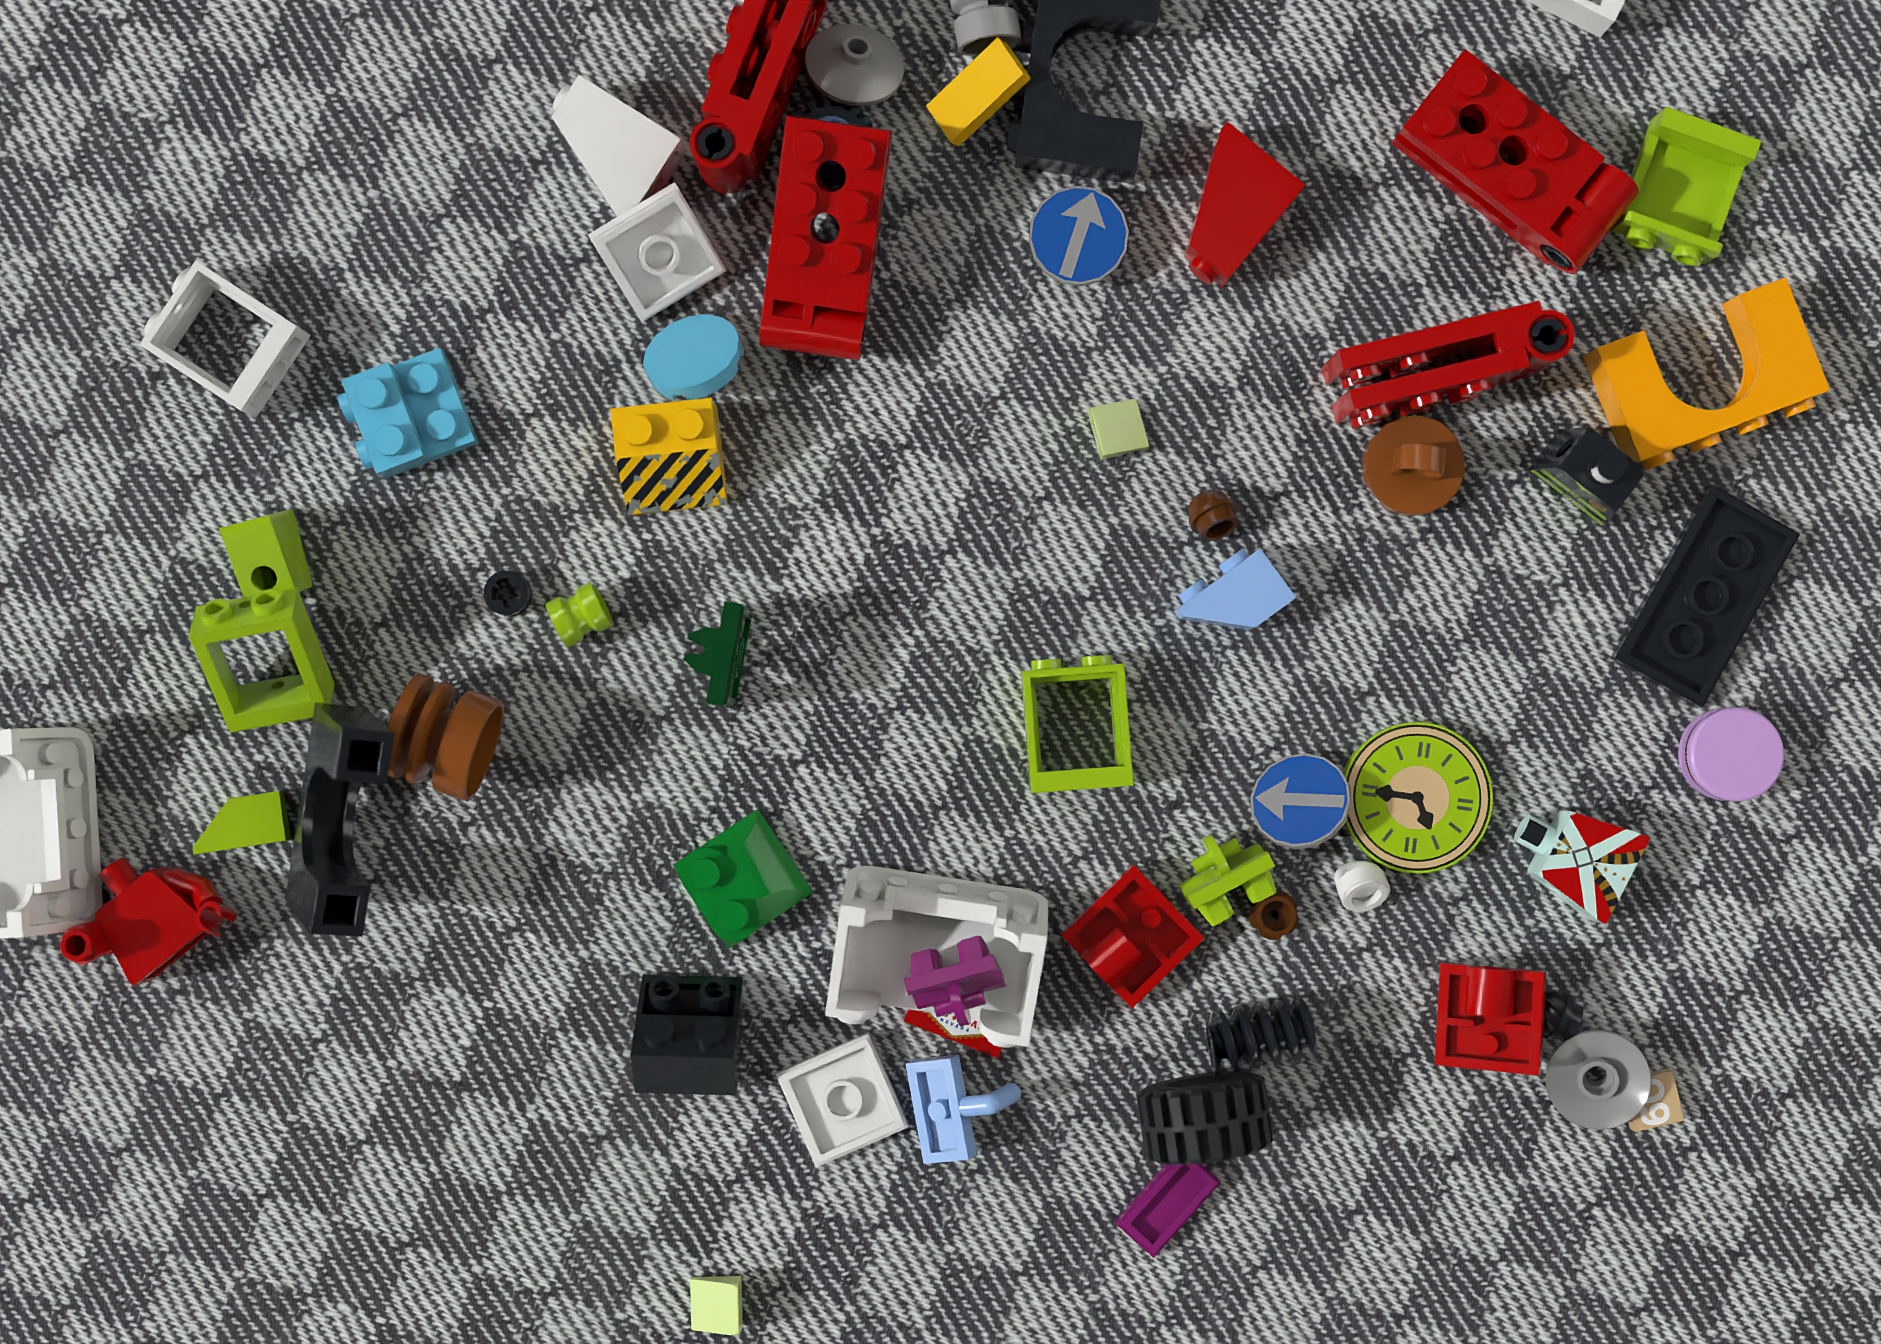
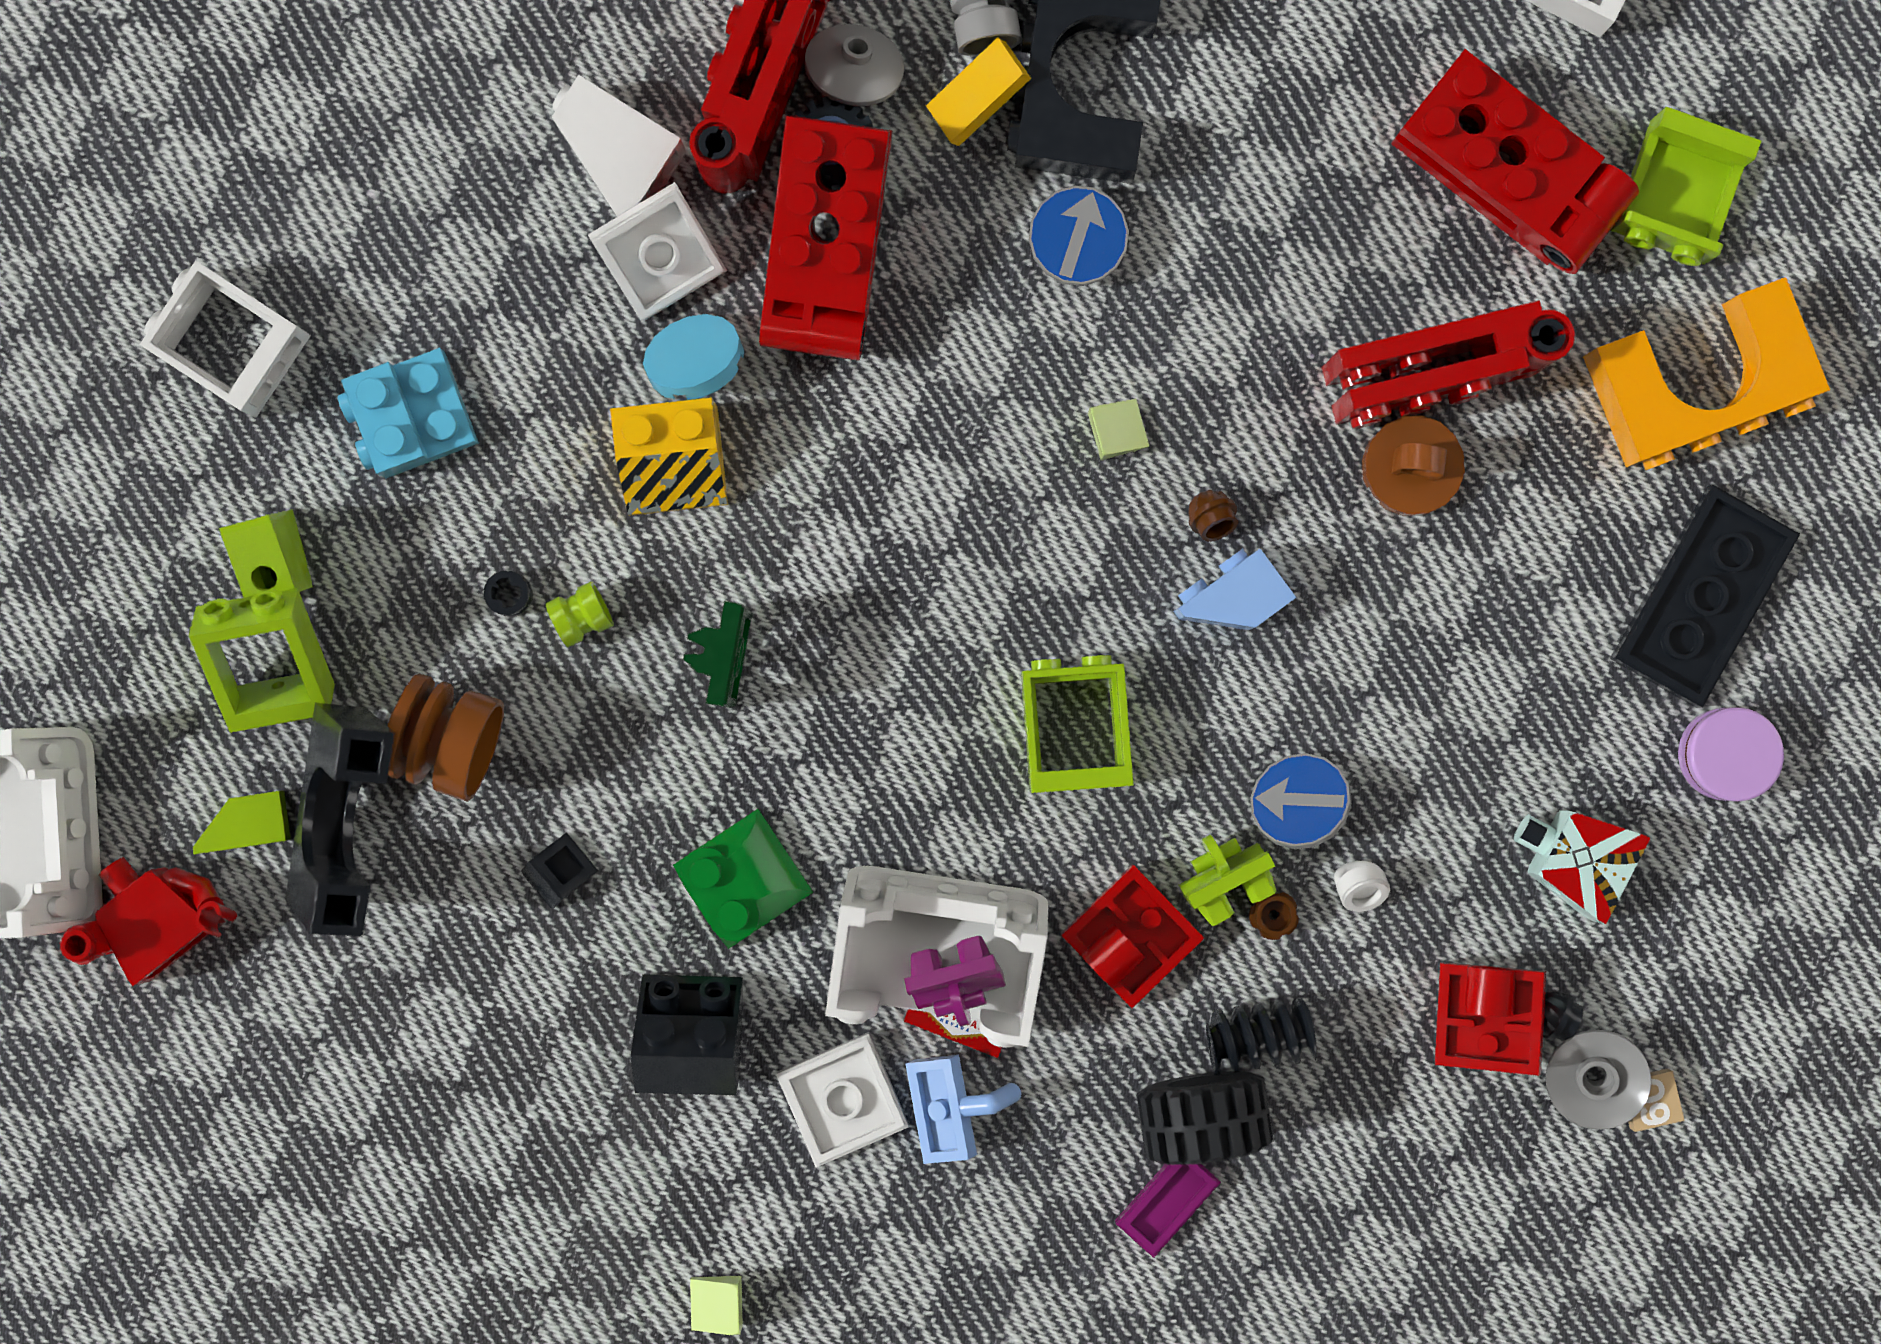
red slope [1184,121,1305,288] -> none
tile [1343,722,1493,873] -> none
black torso [1528,427,1646,528] -> none
none -> black slope [521,832,598,909]

